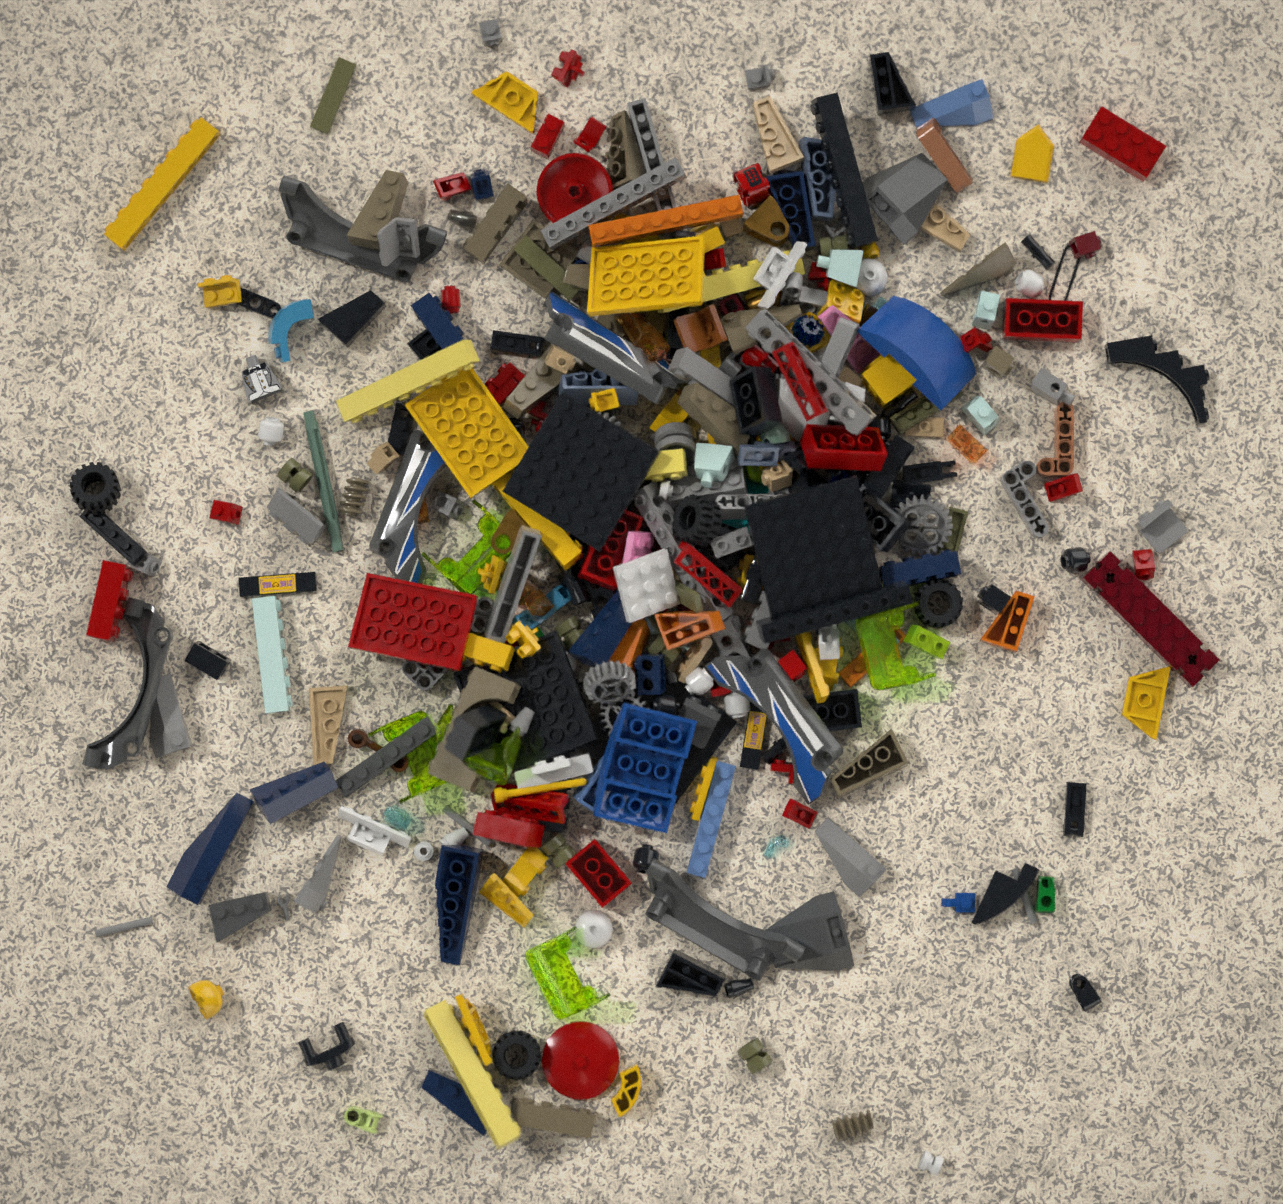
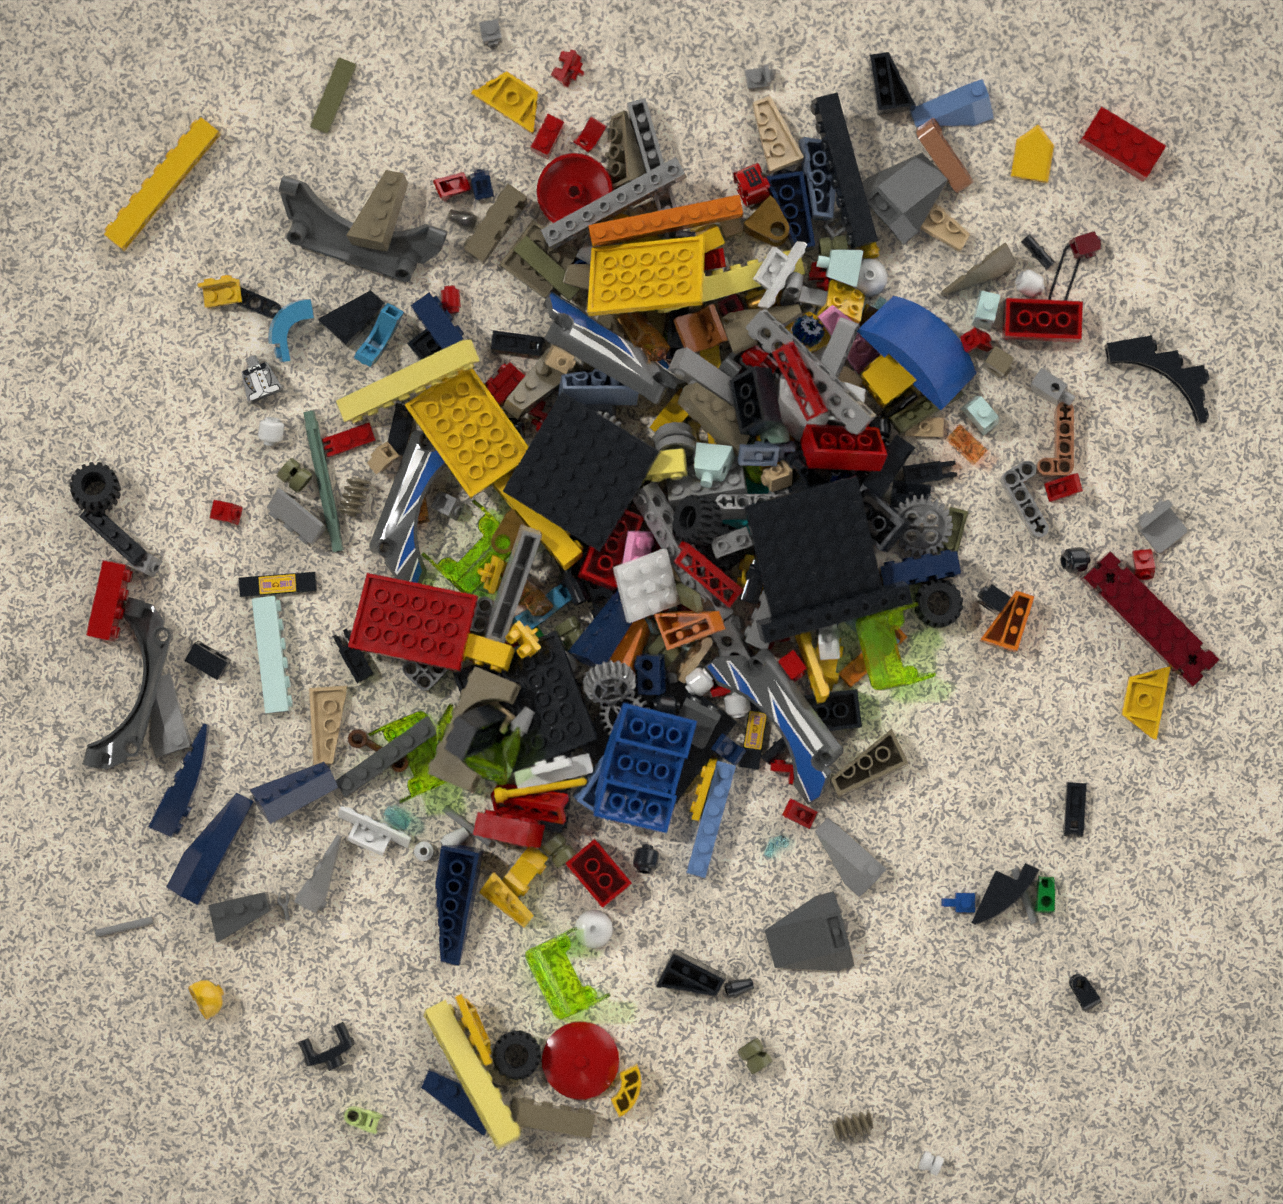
light grey bracket [377,217,420,266] -> none
yellow bracket [589,388,620,412] -> none
dark grey panel [645,859,805,981] -> none
white plate [659,480,674,500] -> none
lime brick [903,624,951,659] -> none
none -> dark blue wedge [148,723,209,837]
none -> red hinge [322,422,376,458]
none -> black hinge [333,628,374,684]
none -> dark azure arch [354,303,404,367]
none -> dark blue bracket [711,733,746,766]

